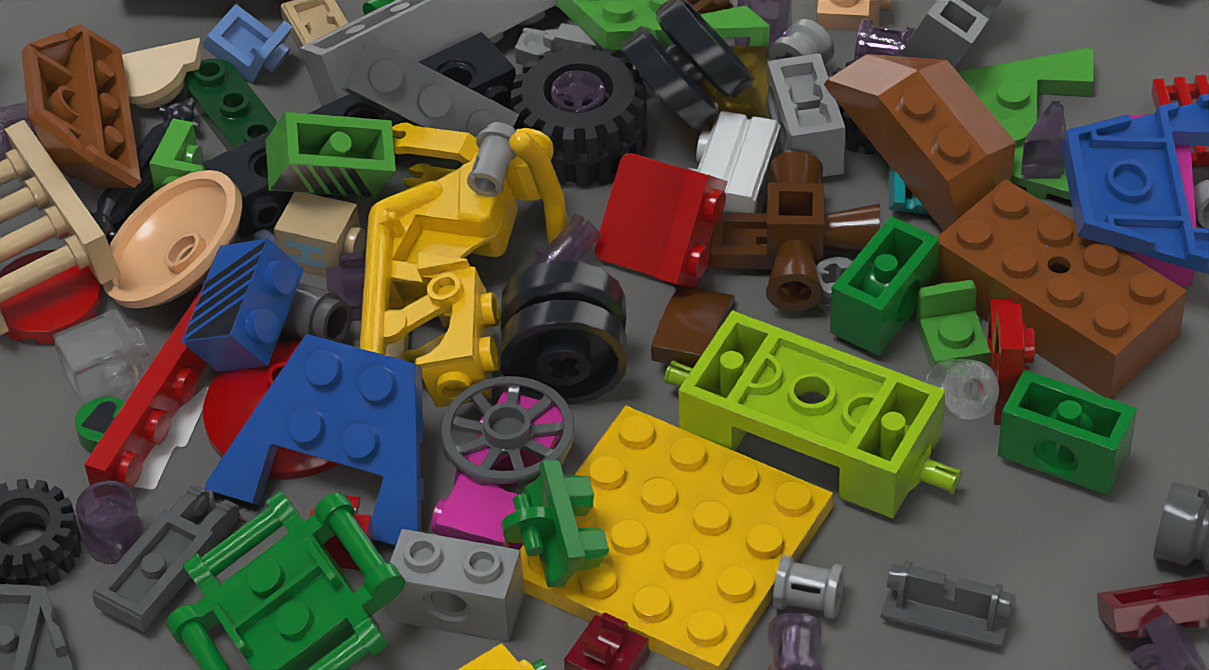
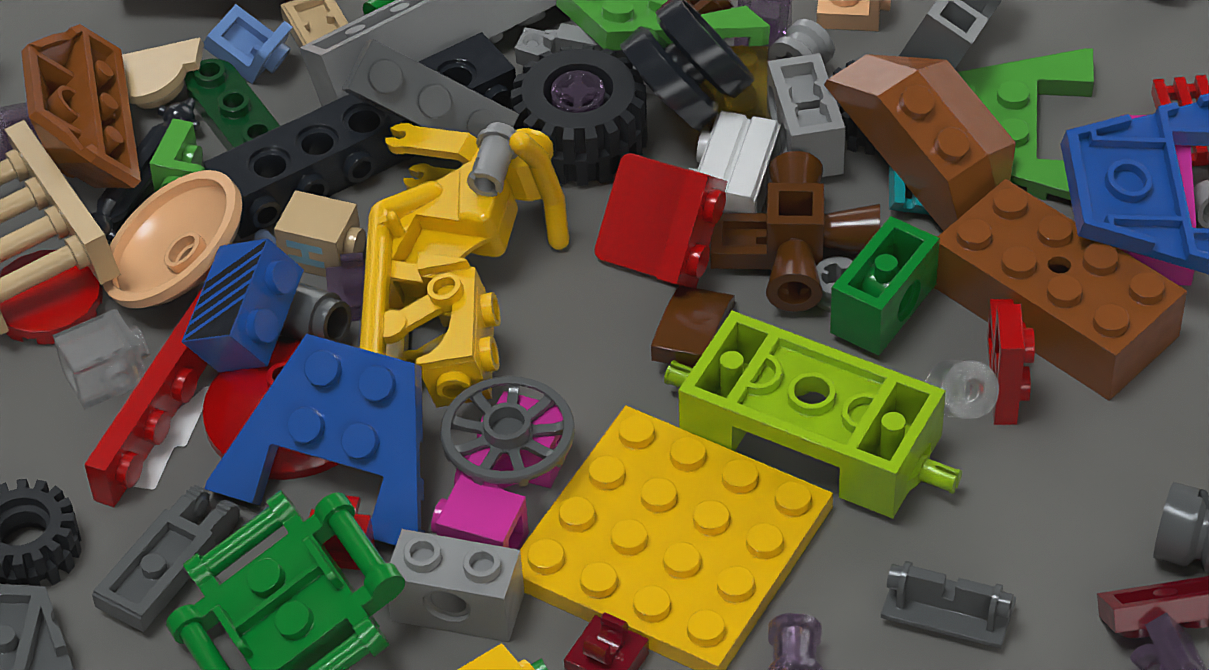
tile [75,397,125,452] -> none
clear purple wheel [75,481,144,564] -> none
bright green brick [265,112,396,198] -> none
black wheel [500,260,628,405] -> none
green hips [501,460,609,587] -> none
pin [532,214,601,266] -> none
light grey bush [773,554,845,620] -> none
clear purple bush [854,19,916,61] -> none
bright green bracket [916,280,991,377] -> none
green brick [998,369,1137,495] -> none
clear purple slope [1021,101,1066,179] -> none

